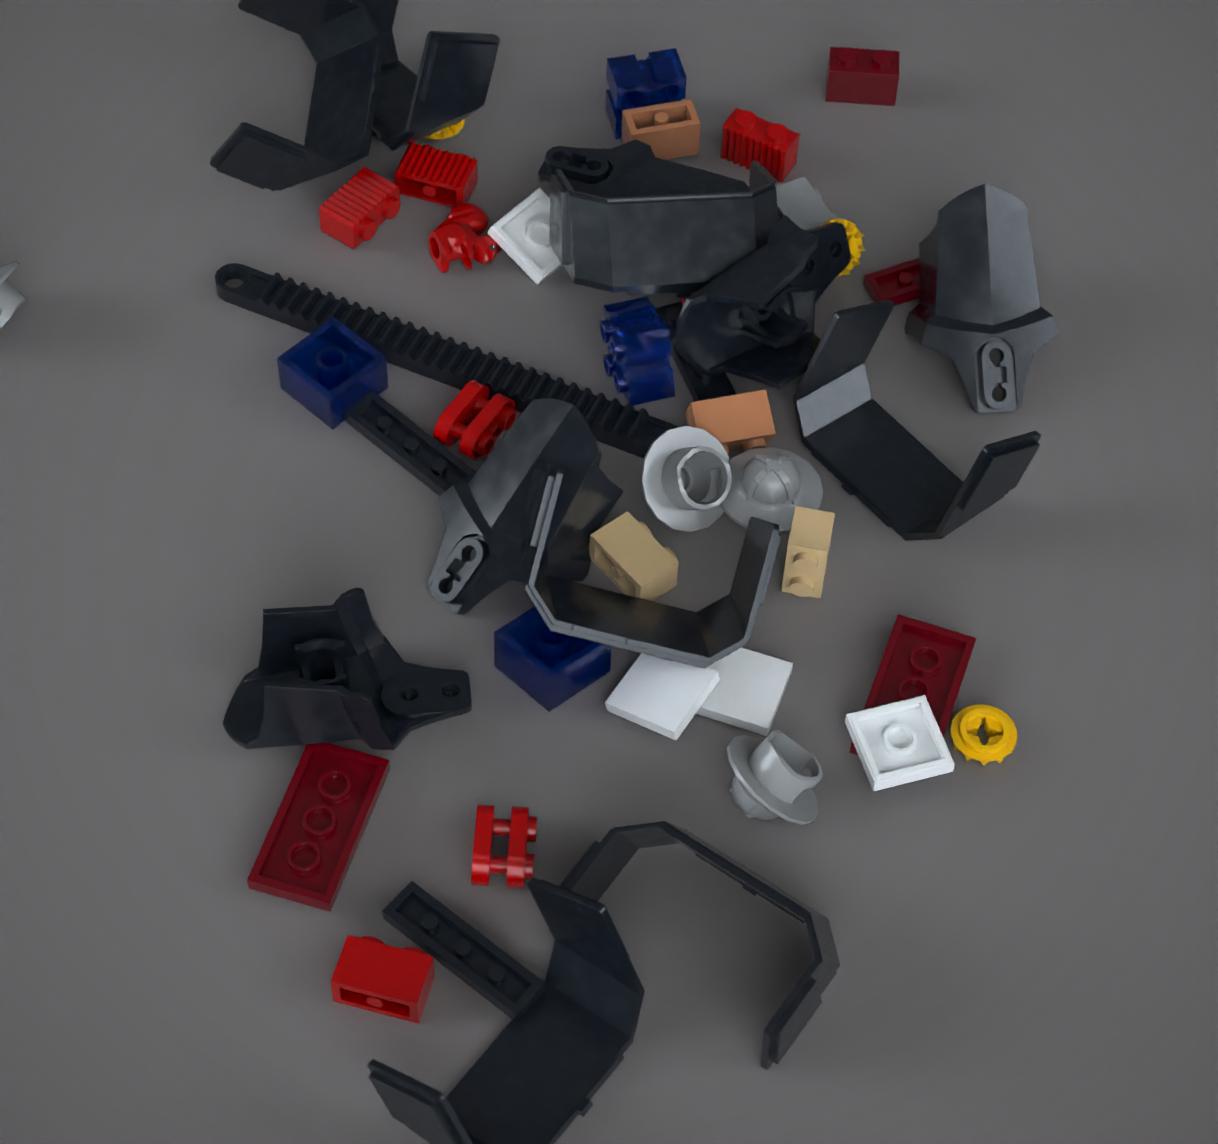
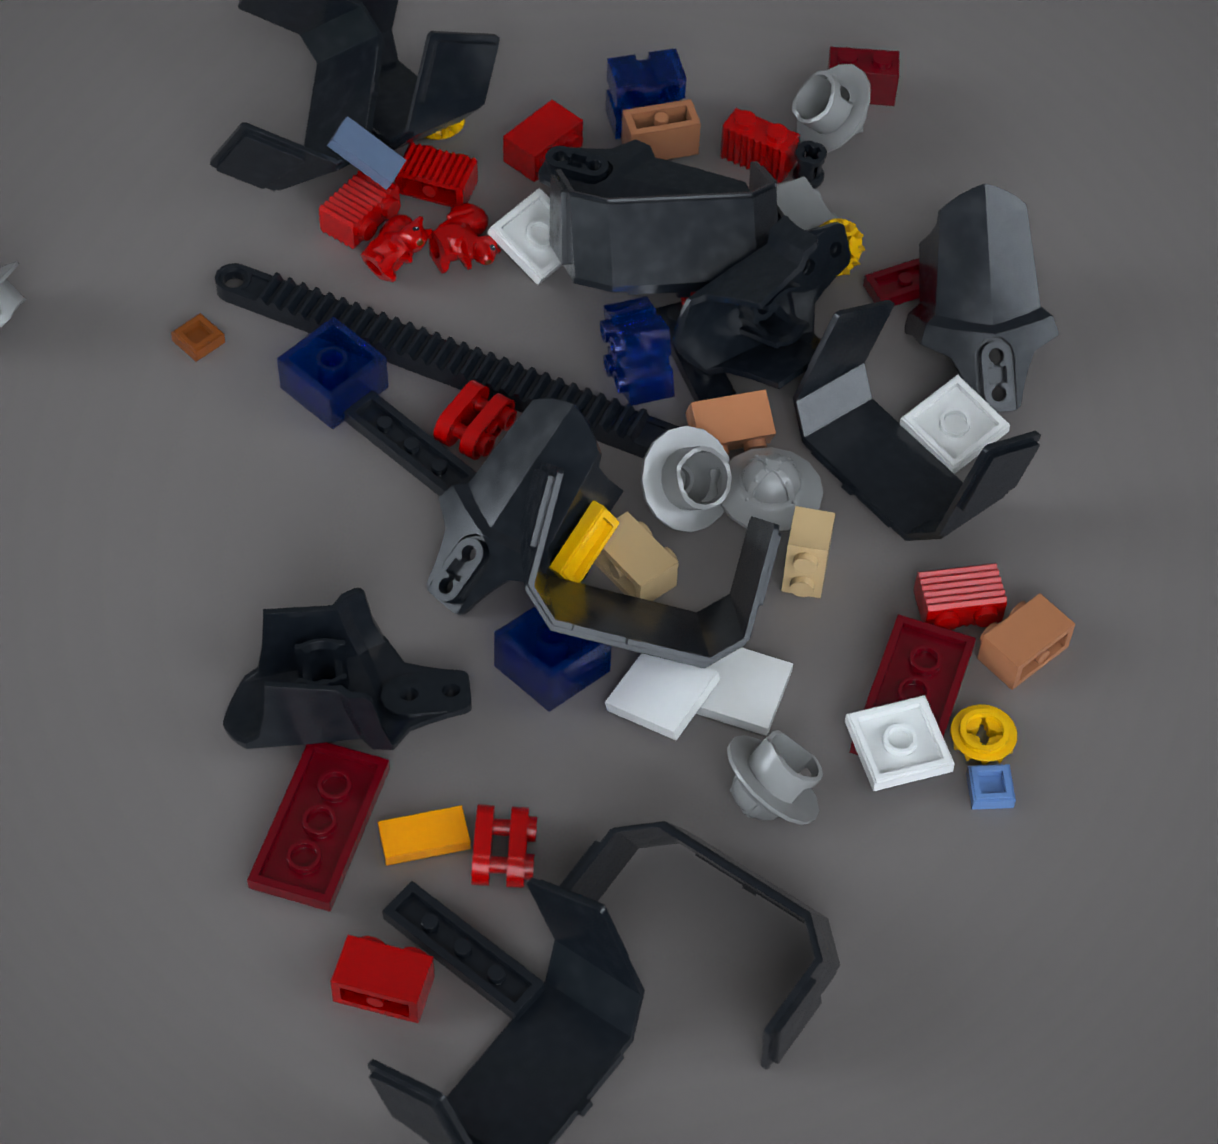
none -> dark orange tile [171,313,225,362]
none -> sand blue tile [327,116,406,190]
none -> red animal [360,214,433,282]
none -> light orange tile [377,805,471,866]
none -> red brick [503,100,583,183]
none -> yellow tile [549,500,619,583]
none -> light grey helmet [792,64,870,153]
none -> black bush [792,141,827,188]
none -> white tile [900,374,1010,474]
none -> red brick [913,563,1007,630]
none -> medium blue tile [966,764,1016,810]
none -> nougat brick [977,593,1075,690]

